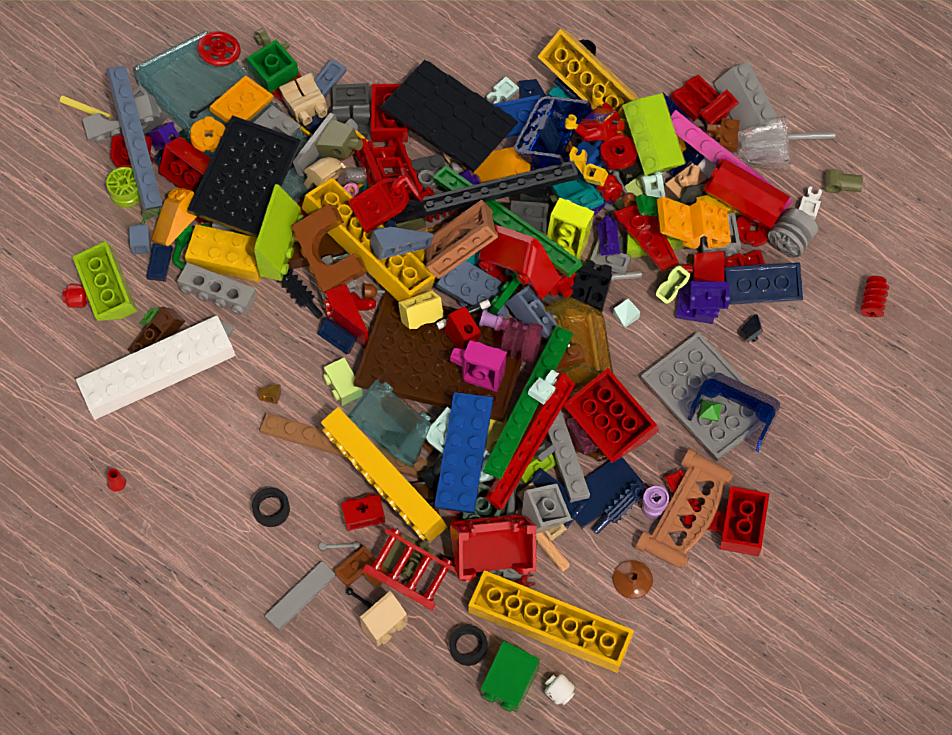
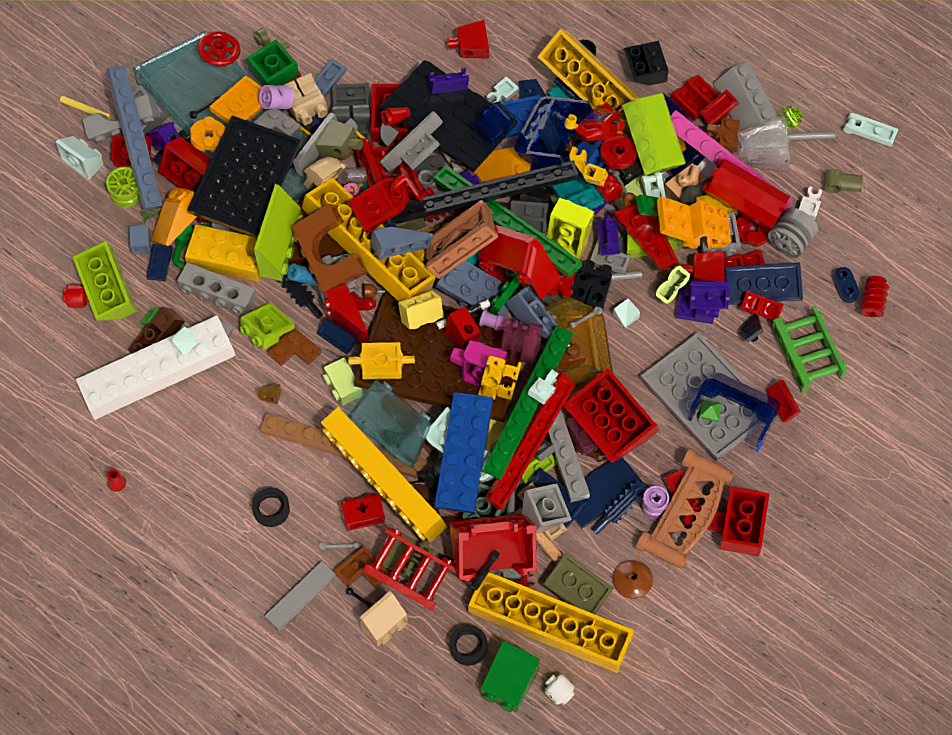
none -> light aqua slope [56,136,104,180]
none -> light aqua slope [171,327,198,355]
none -> lime plate [240,302,295,349]
none -> lavender wheel [259,85,294,109]
none -> dark orange plate [267,327,322,367]
none -> dark azure hinge [287,263,317,287]
none -> yellow plate [348,342,415,379]
none -> light grey bracket [380,111,443,173]
none -> red cone [381,107,410,126]
none -> dark grey tile [381,123,399,147]
none -> dark purple hinge [428,68,469,94]
none -> red torso [447,20,489,59]
none -> black piece [470,550,500,591]
none -> clear blue brick [473,101,517,145]
none -> yellow piece [478,356,521,400]
none -> olive tile [542,552,614,615]
none -> light grey hinge [569,307,602,329]
none -> black slope [624,41,669,86]
none -> red slope [740,291,784,320]
none -> red plate [766,380,801,422]
none -> bright green fence [771,306,847,393]
none -> clear neon green gear [780,106,803,128]
none -> dark blue plate [833,267,859,303]
none -> light aqua plate [843,113,898,147]

